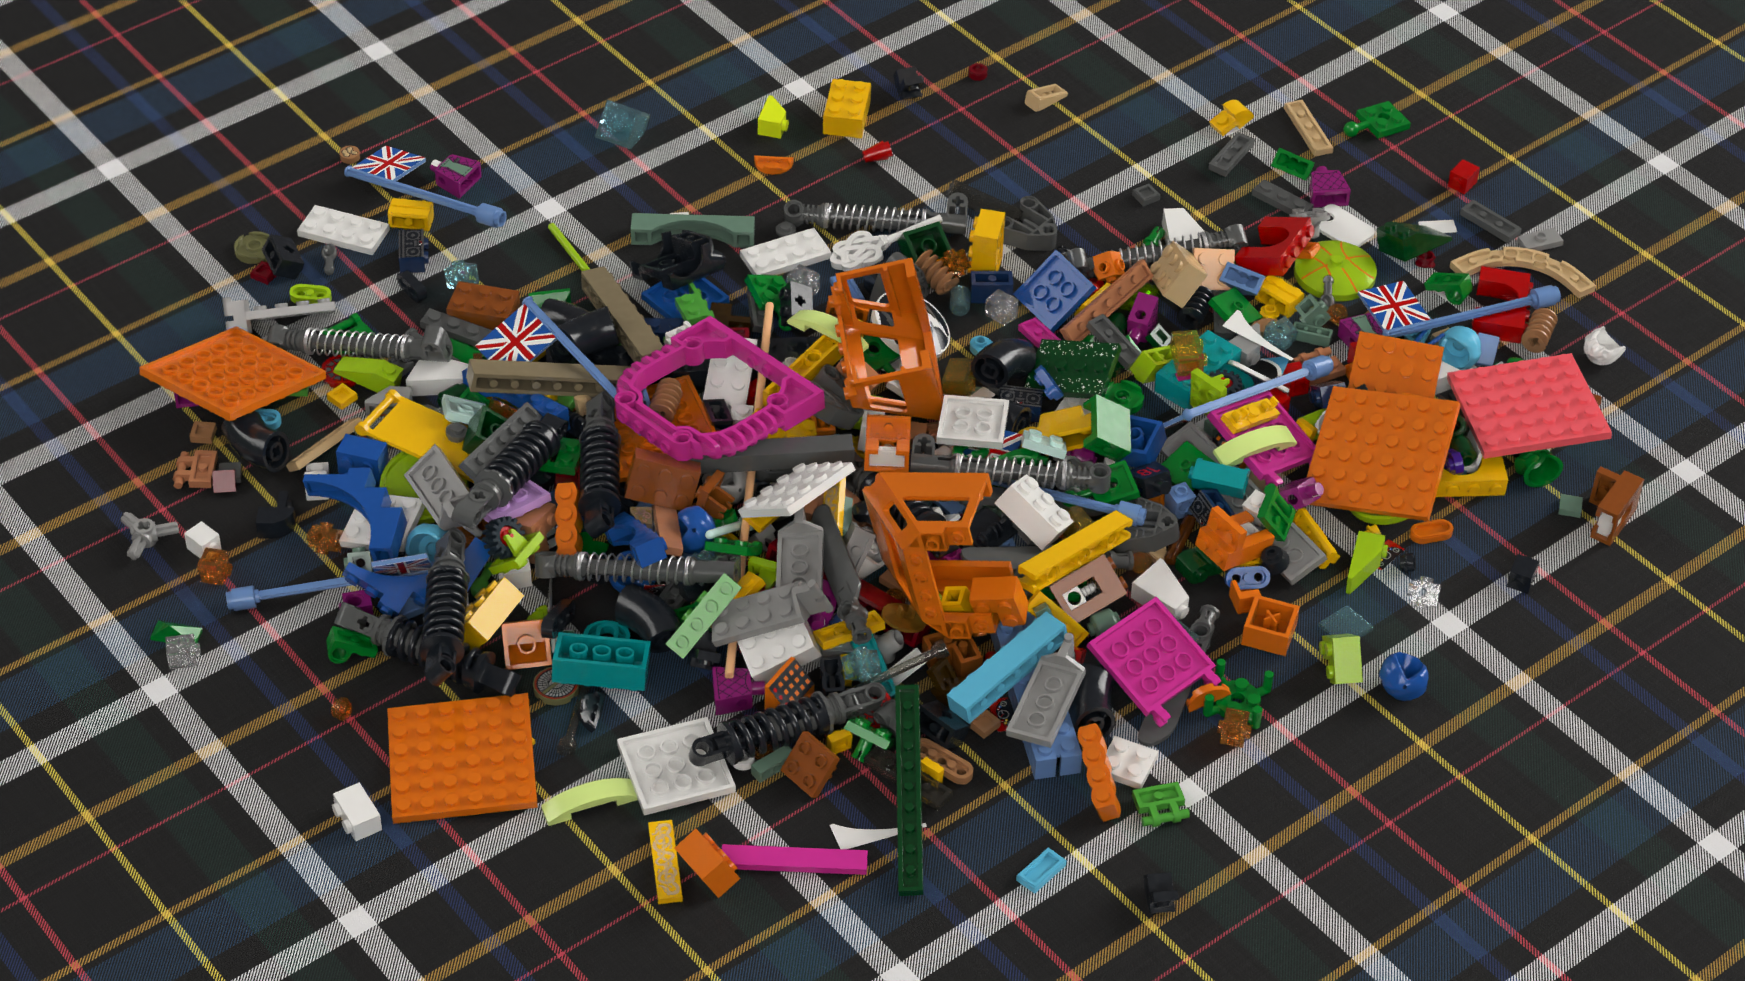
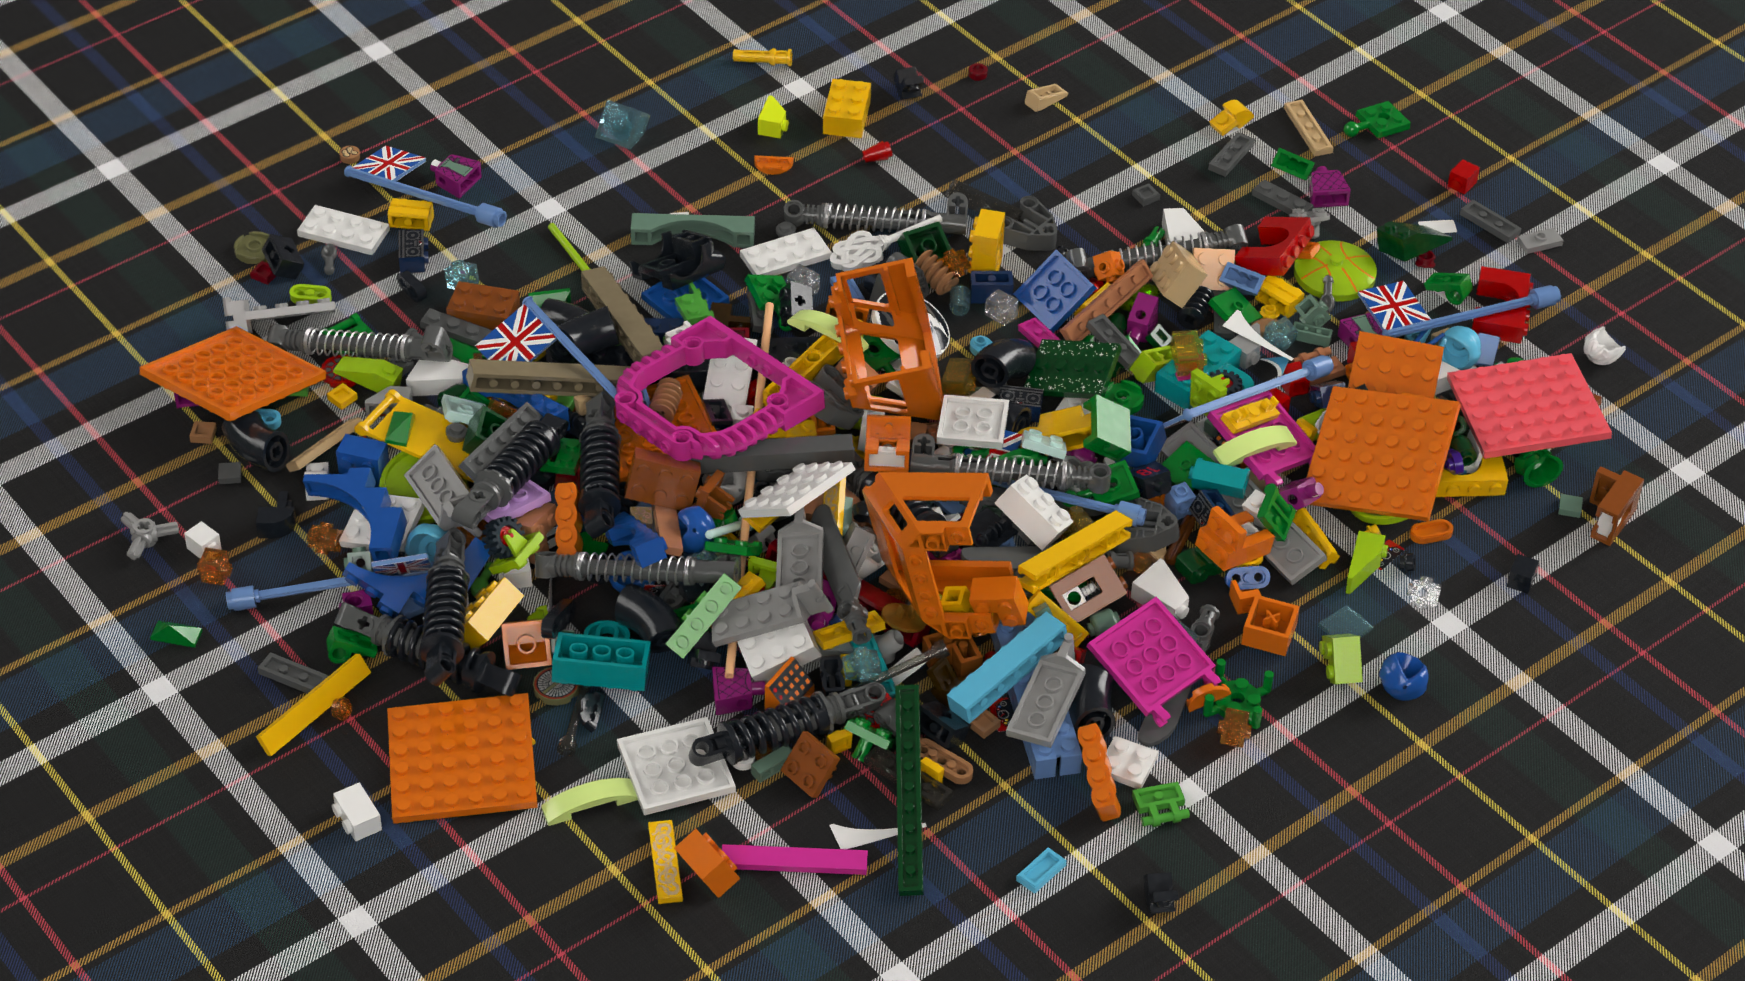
clear brick [165,634,201,670] -> none
nougat plate [173,450,218,489] -> none
tile [212,469,237,493] -> none
blue plate [1033,365,1064,401] -> none
white piece [1228,360,1290,393] -> none
black cone [1259,546,1290,575] -> none
white piece [1319,204,1375,247] -> none
clear orange plate [1327,303,1348,324] -> none
tan plate [1450,247,1596,298] -> none
medium nougat piece [1521,308,1558,353] -> none
none -> yellow tile [256,654,371,756]
none -> dark grey plate [258,652,328,694]
none -> green slope [385,411,415,447]
none -> yellow pin [733,48,792,66]

